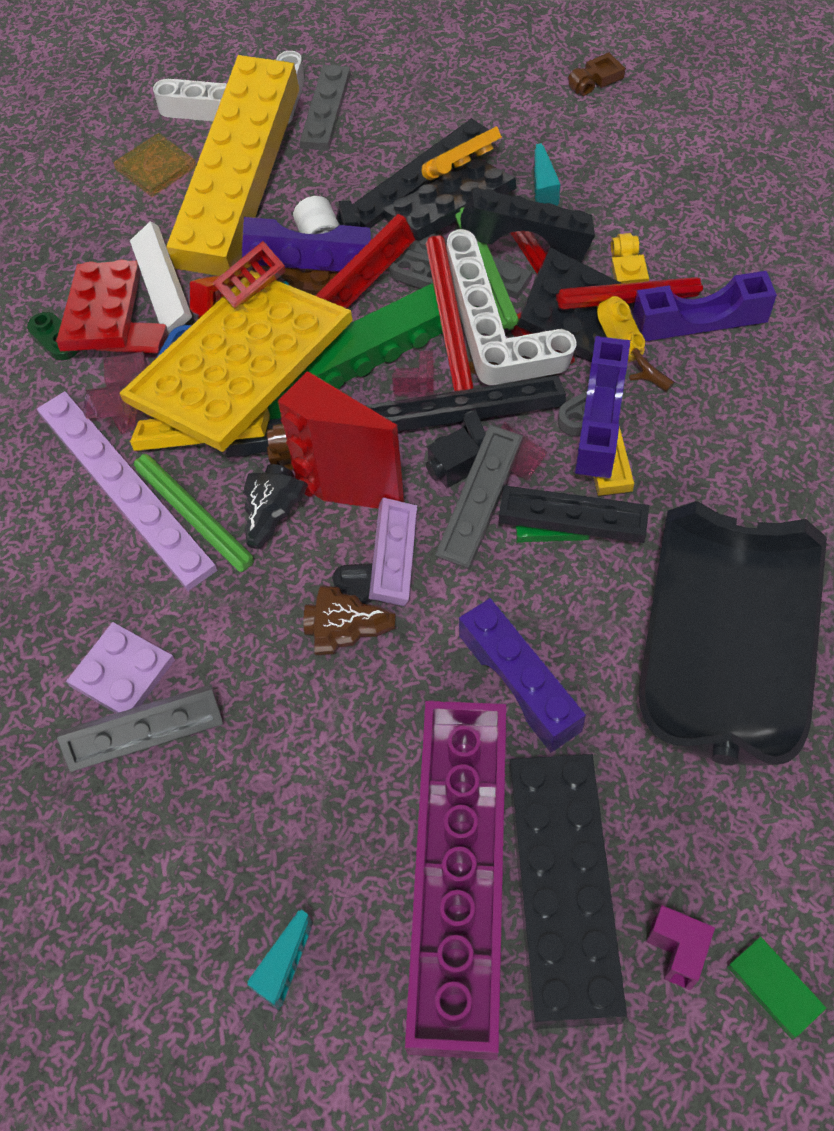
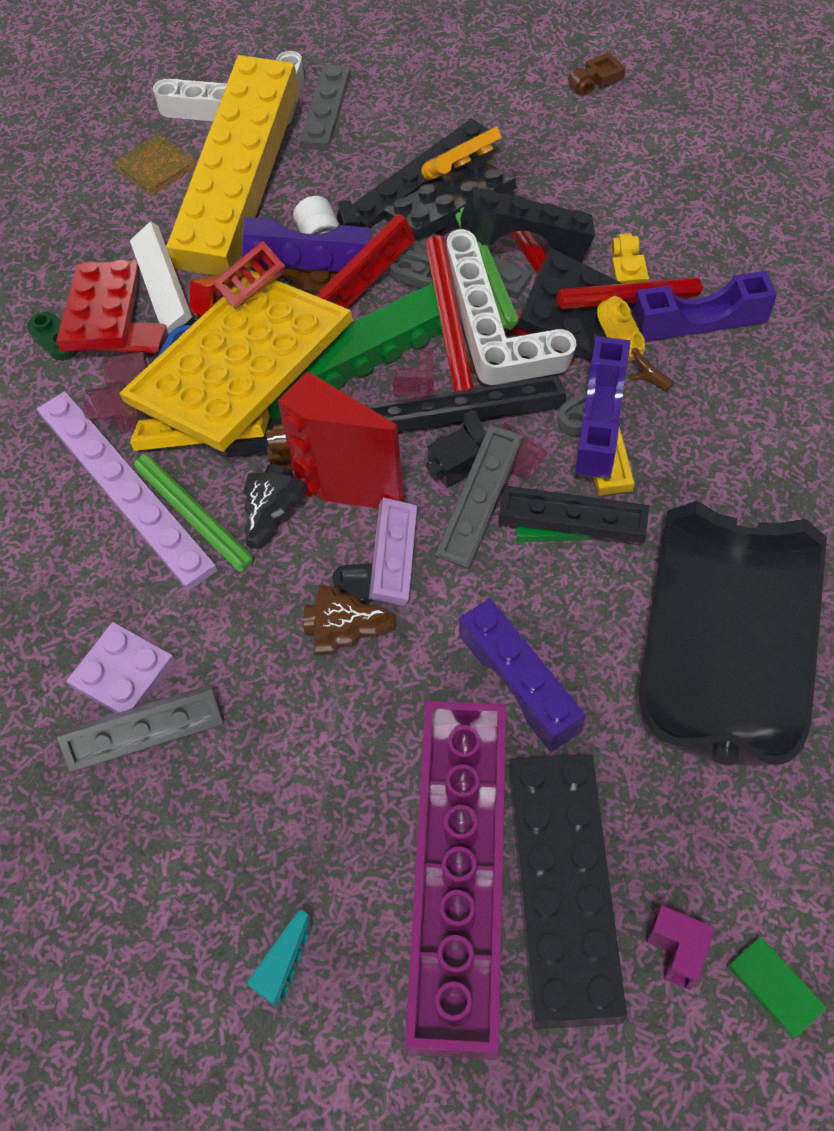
teal slope [534,143,561,206] -> none

